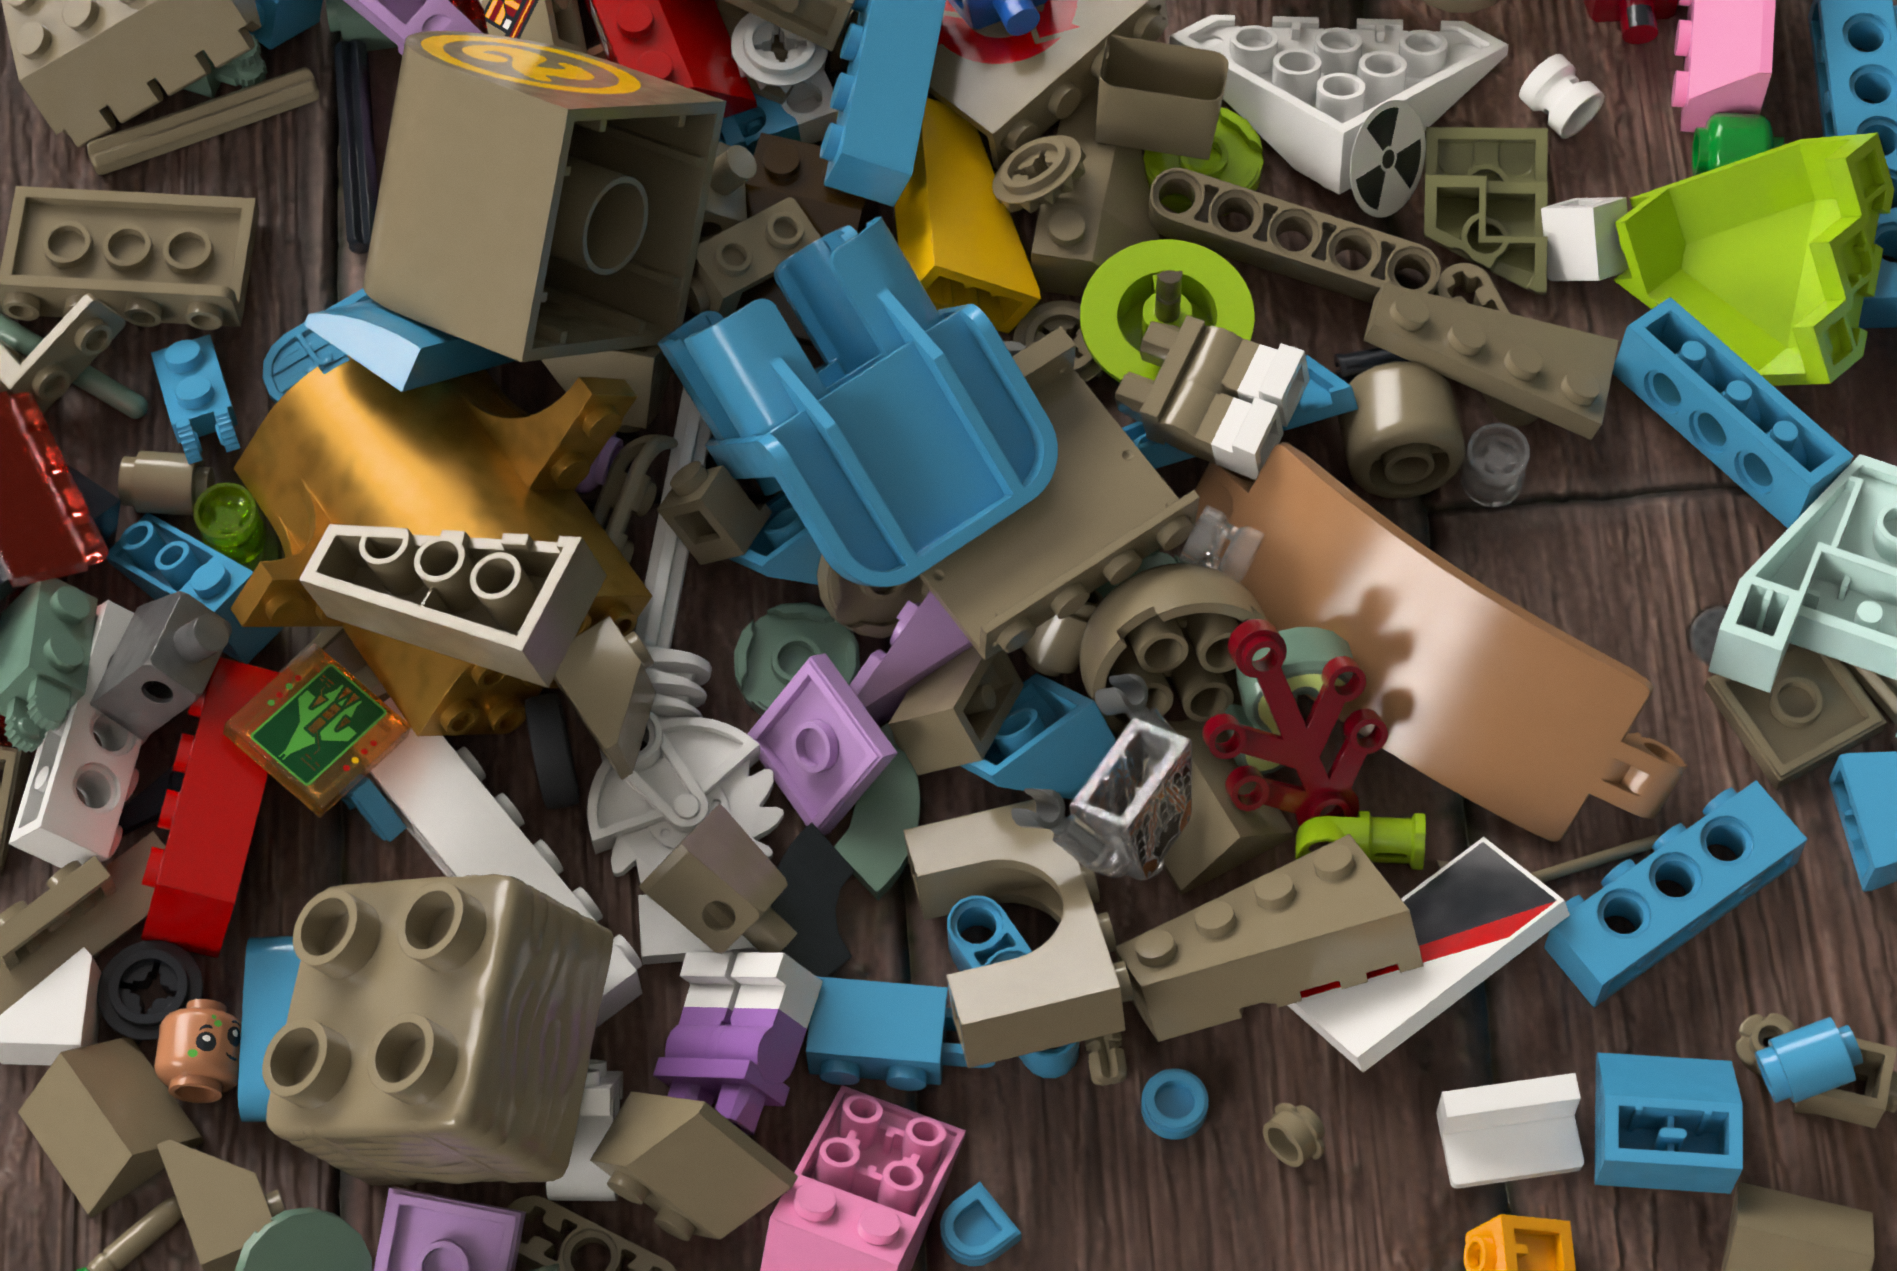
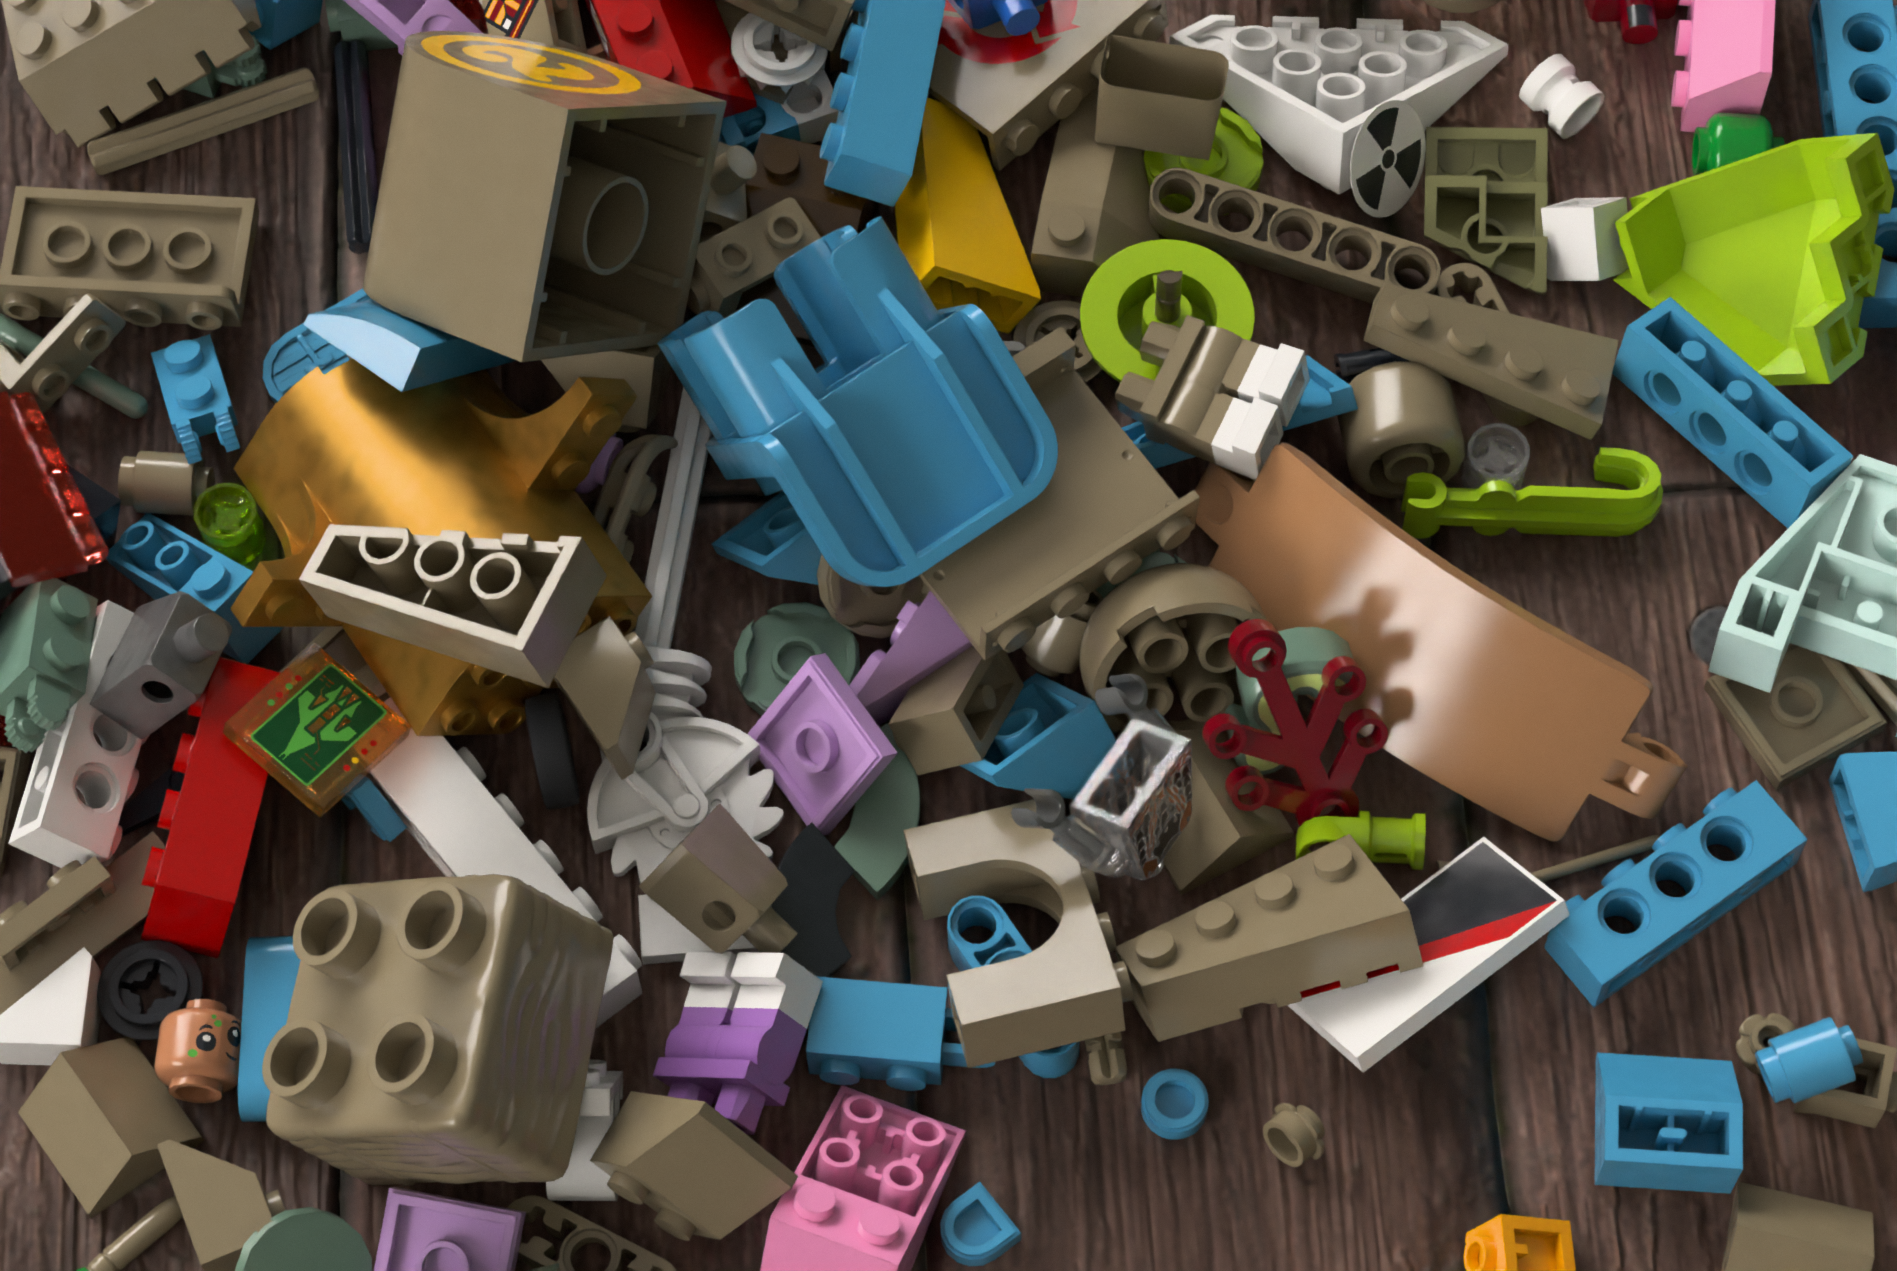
dark tan brick [657,461,772,565] -> none
dark tan gear [992,135,1086,213] -> none
clear wheel [1178,504,1265,583] -> none
white panel [1436,1073,1584,1189] -> none
none -> lime piece [1401,447,1663,539]

